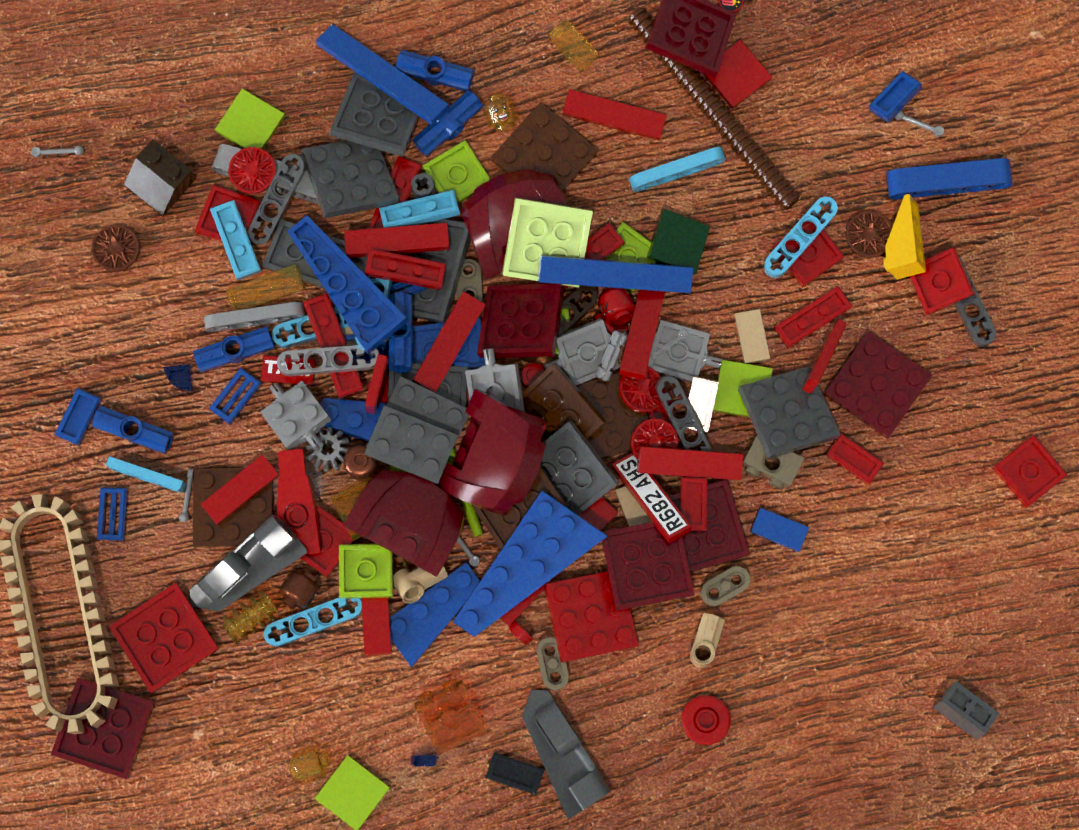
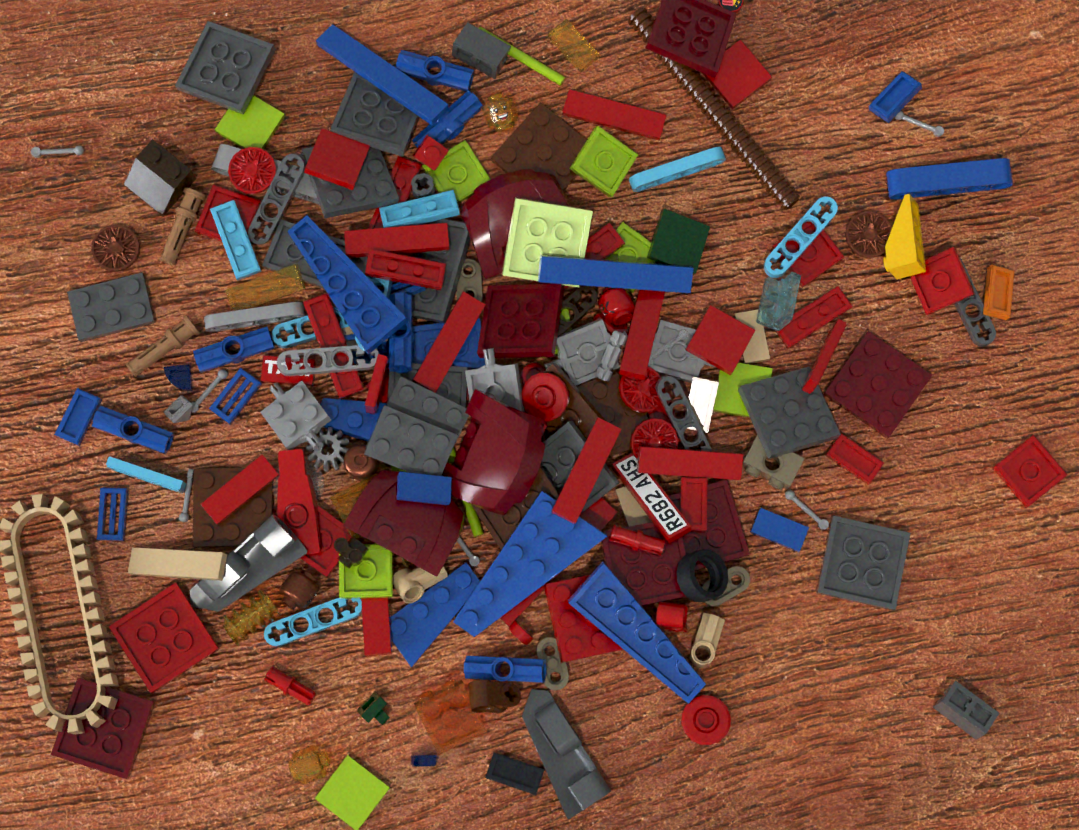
none -> dark grey plate [67,273,156,342]
none -> medium nougat pin [126,315,200,377]
none -> tan tile [128,547,227,581]
none -> medium nougat pin [159,187,206,266]
none -> light grey slope [164,395,193,423]
none -> dark grey plate [175,21,276,115]
none -> light grey hinge [191,369,228,413]
none -> red axle [264,666,316,705]
none -> red tile [304,128,370,190]
none -> dark brown plate [334,536,369,569]
none -> dark green tile [357,691,390,725]
none -> blue tile [397,472,452,505]
none -> red plate [413,135,449,171]
none -> dark grey hinge [452,22,511,79]
none -> blue piece [464,655,547,683]
none -> reddish brown piece [468,680,521,714]
none -> lime bar [479,26,566,86]
none -> red wheel [522,372,569,421]
none -> red tile [551,417,621,524]
none -> blue wing [568,561,706,704]
none -> lime tile [569,126,638,197]
none -> red pin [609,524,665,556]
none -> red piece [656,602,690,633]
none -> black tyre [677,549,728,602]
none -> red tile [686,305,756,375]
none -> clear light blue bracket [756,272,801,331]
none -> light grey hinge [785,490,829,530]
none -> dark grey plate [817,516,911,611]
none -> orange tile [983,264,1015,320]

